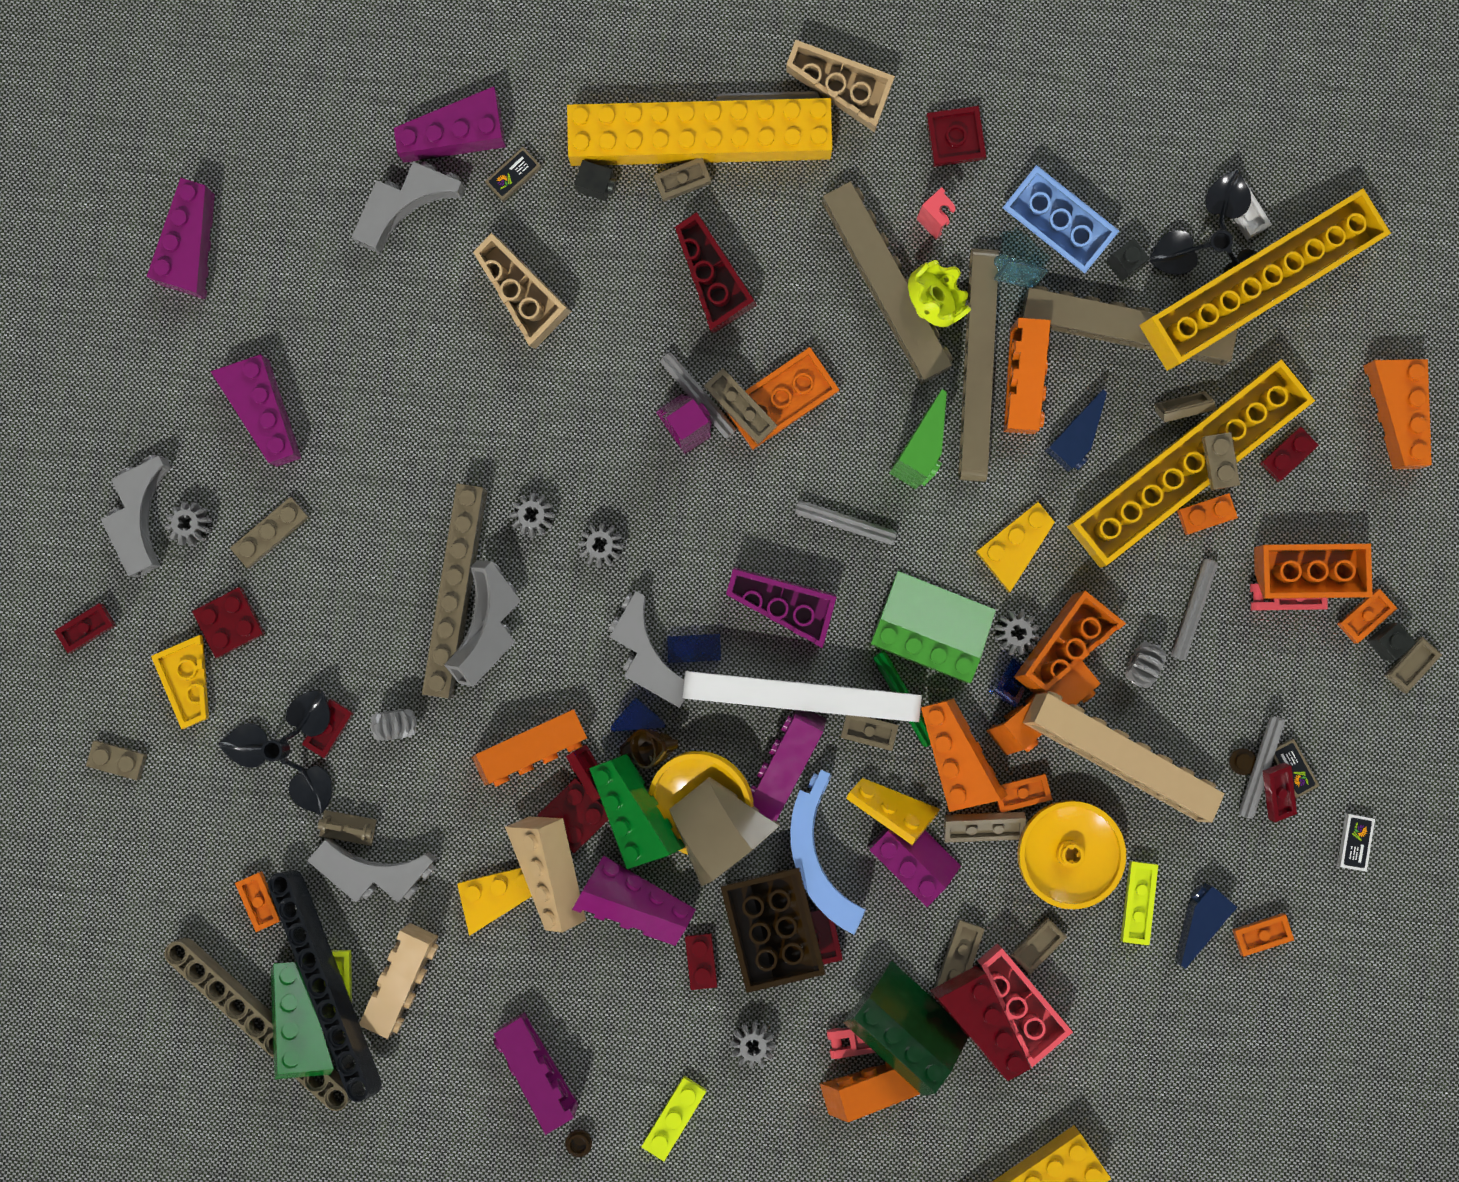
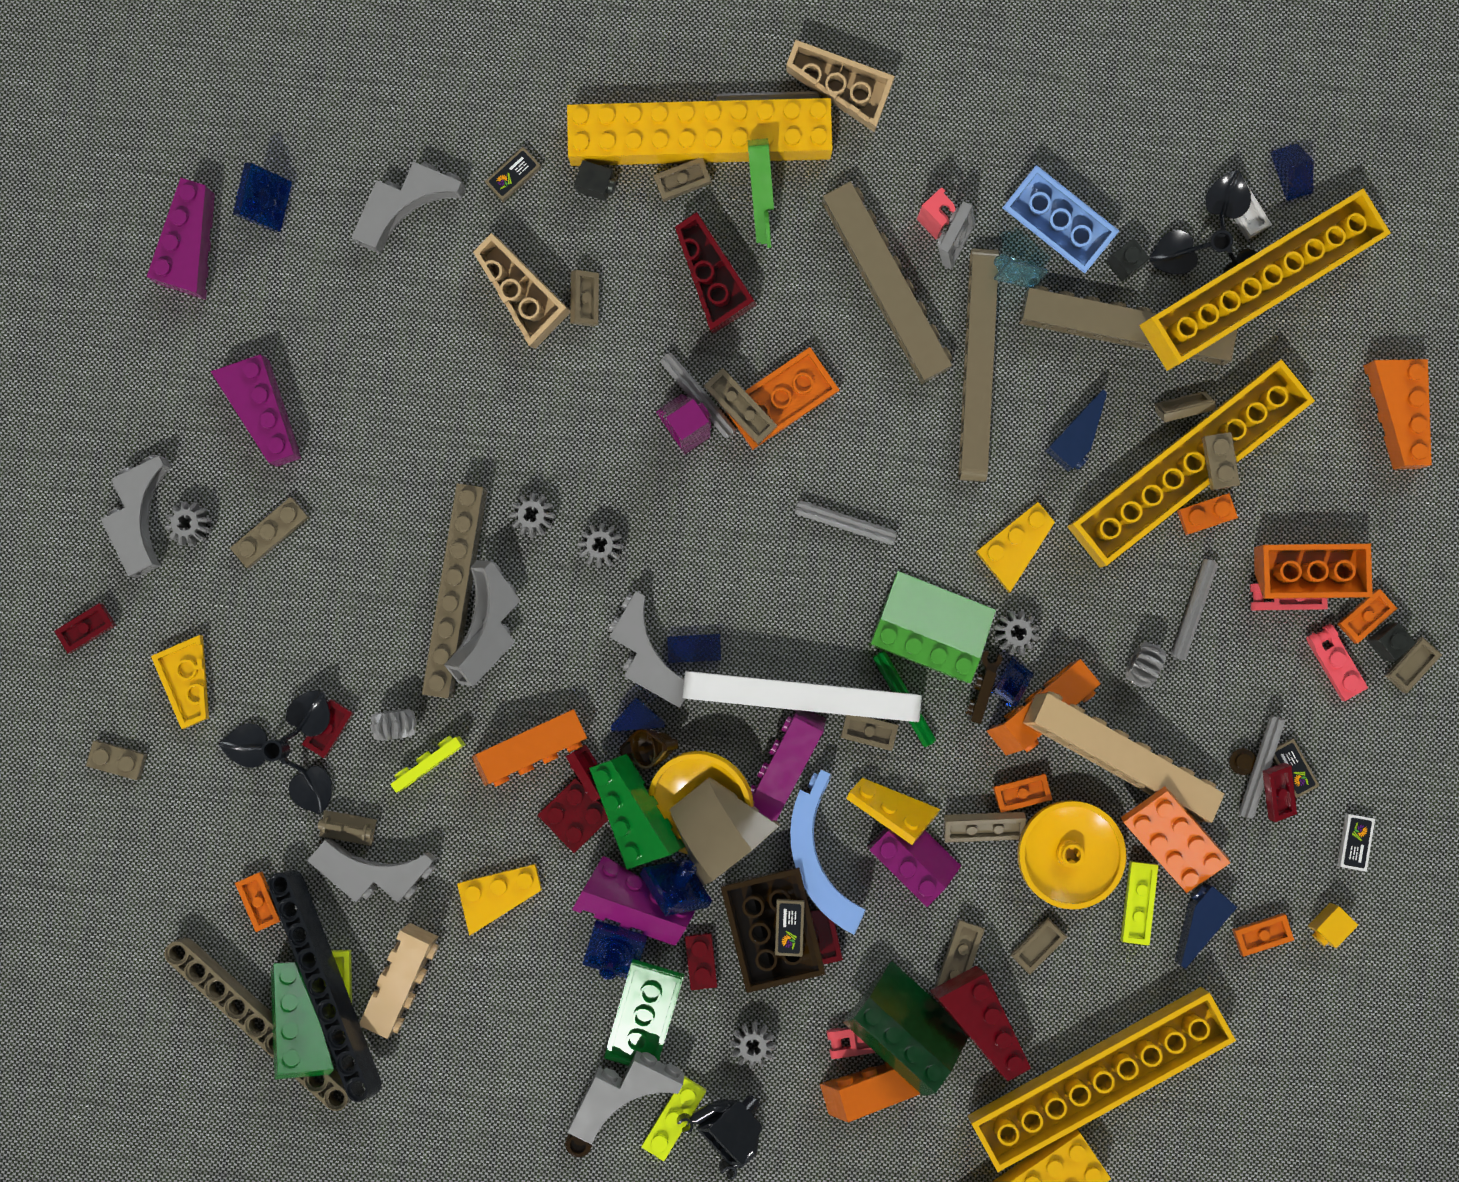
dark red plate [192,587,265,658] -> none
magenta wedge [394,86,506,163] -> none
magenta wedge [493,1012,579,1135] -> none
tan wedge [505,816,586,932] -> none
magenta wedge [726,567,837,648] -> none
bright green slope [889,389,947,489] -> none
neon yellow plate [908,260,971,327] -> none
orange wedge [921,698,1007,812] -> none
dark red plate [926,106,986,167] -> none
coral wedge [977,944,1073,1067] -> none
orange wedge [1003,318,1051,434] -> none
orange wedge [1014,590,1126,693] -> none
dark red plate [1260,426,1319,482] -> none
none -> clear blue plate [233,163,292,232]
none -> neon yellow plate [390,735,466,793]
none -> light grey arch [567,1051,685,1144]
none -> dark tan plate [570,270,599,327]
none -> clear blue plate [582,920,647,979]
none -> tile [604,959,684,1066]
none -> clear blue plate [640,859,712,917]
none -> black torso [677,1095,762,1180]
none -> bright green piece [748,138,774,248]
none -> tile [775,899,805,957]
none -> light grey plate [937,201,975,270]
none -> dark brown plate [965,650,1002,724]
none -> yellow brick [967,987,1236,1172]
none -> orange plate [1121,786,1231,893]
none -> clear blue slope [1270,143,1314,201]
none -> coral plate [1306,623,1368,701]
none -> yellow brick [1308,903,1358,948]

